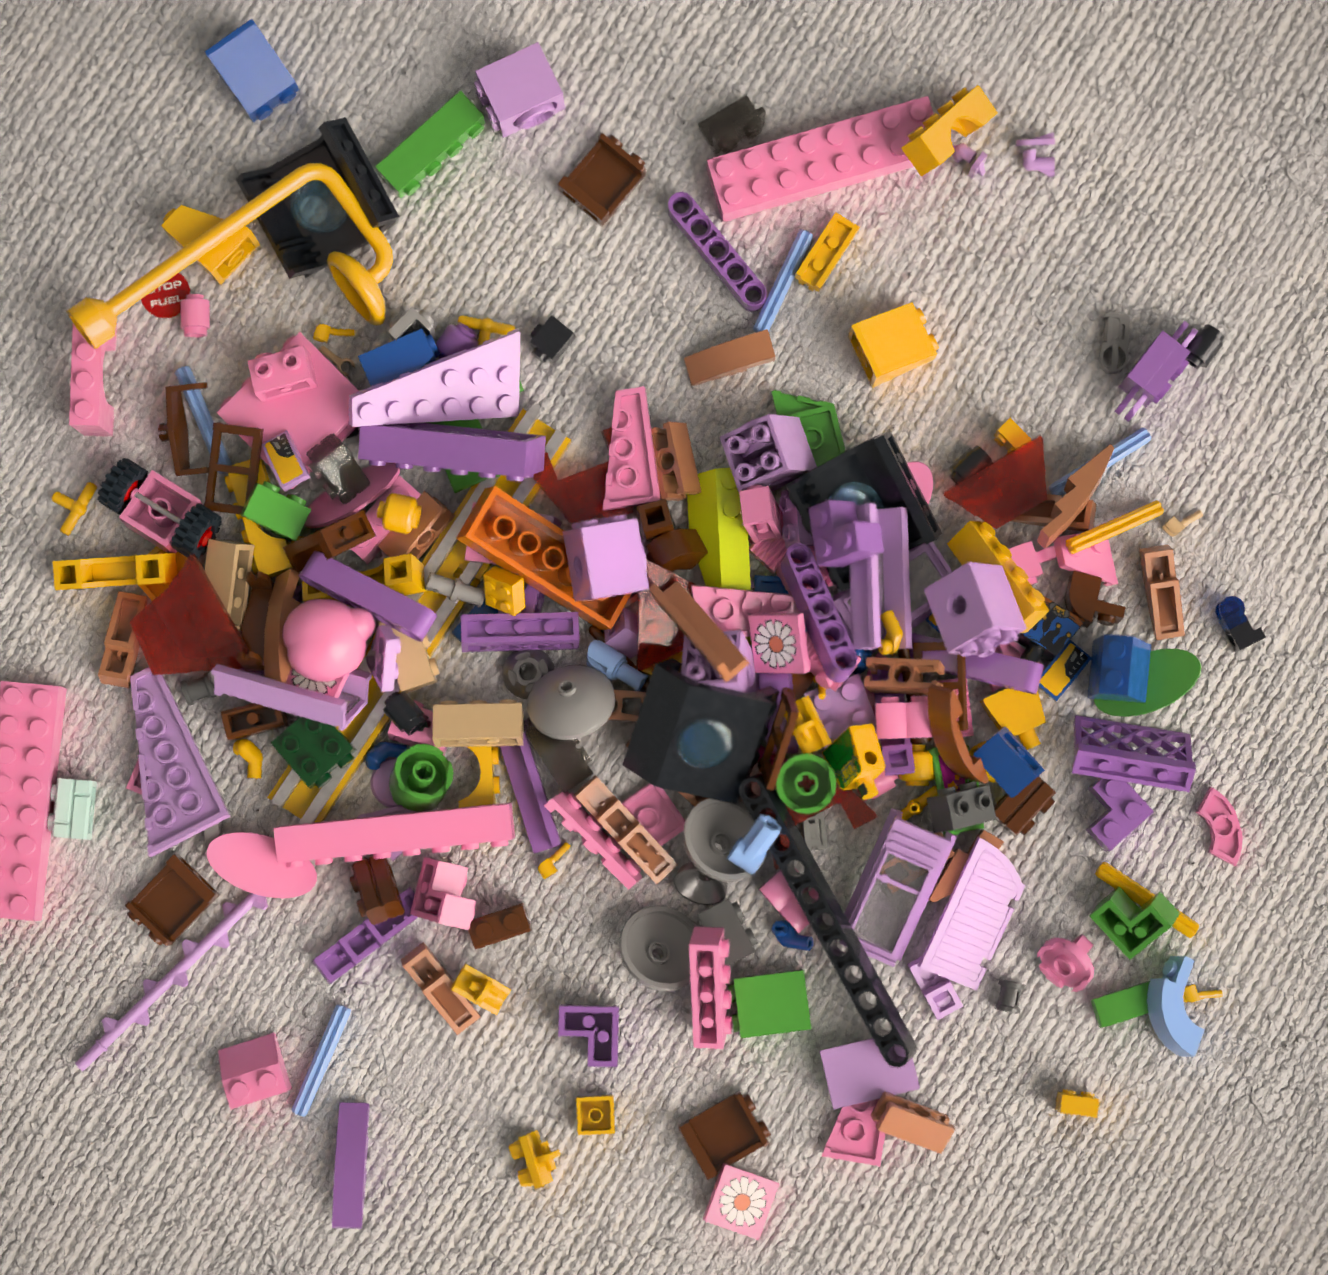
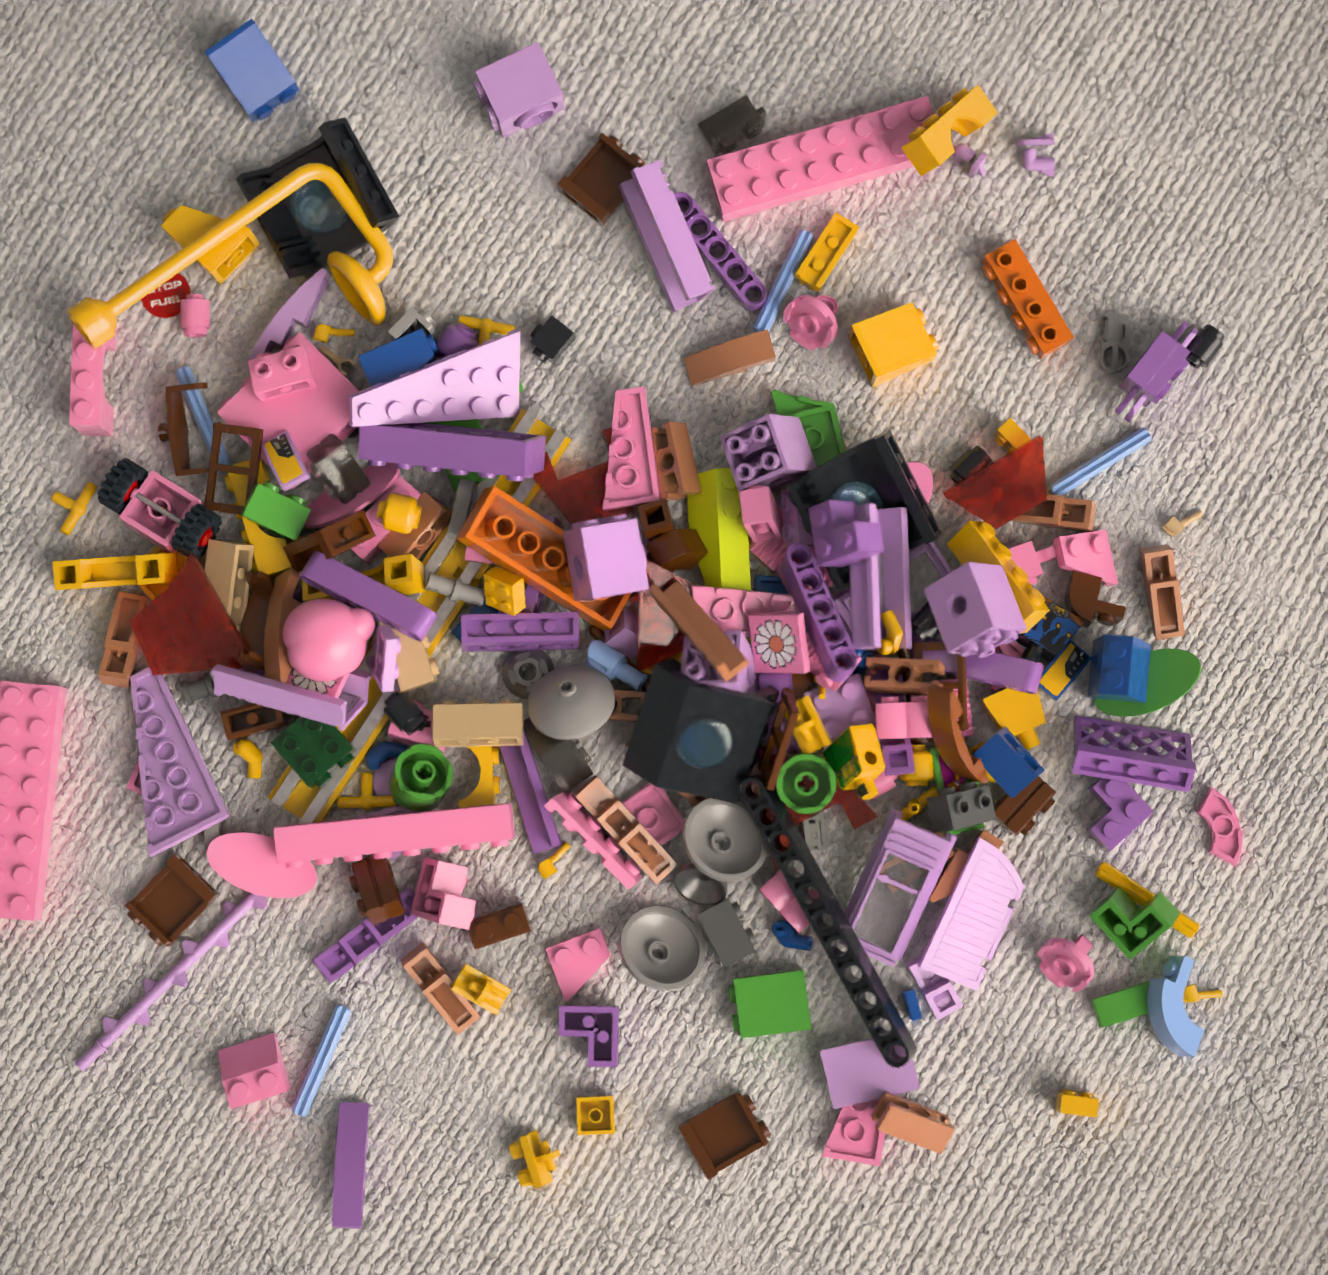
light aqua brick [48,778,97,840] -> none
bright green brick [375,90,486,199] -> none
bright pink brick [689,927,732,1049] -> none
tile [703,1163,779,1240] -> none
light blue piece [727,814,781,875] -> none
dark grey bush [994,979,1025,1014] -> none
nougat slope [1037,444,1114,549] -> none
yellow axle [1065,500,1164,554] -> none
leg [1215,596,1266,652] -> none
none -> lavender slope [247,269,331,361]
none -> yellow piece [337,772,396,810]
none -> light grey piece [447,478,478,538]
none -> bright pink wing [546,928,611,1002]
none -> lavender piece [618,159,716,312]
none -> bright pink tile [783,295,838,350]
none -> blue tile [902,988,922,1021]
none -> black brick [911,601,940,641]
none -> orange brick [981,239,1074,360]

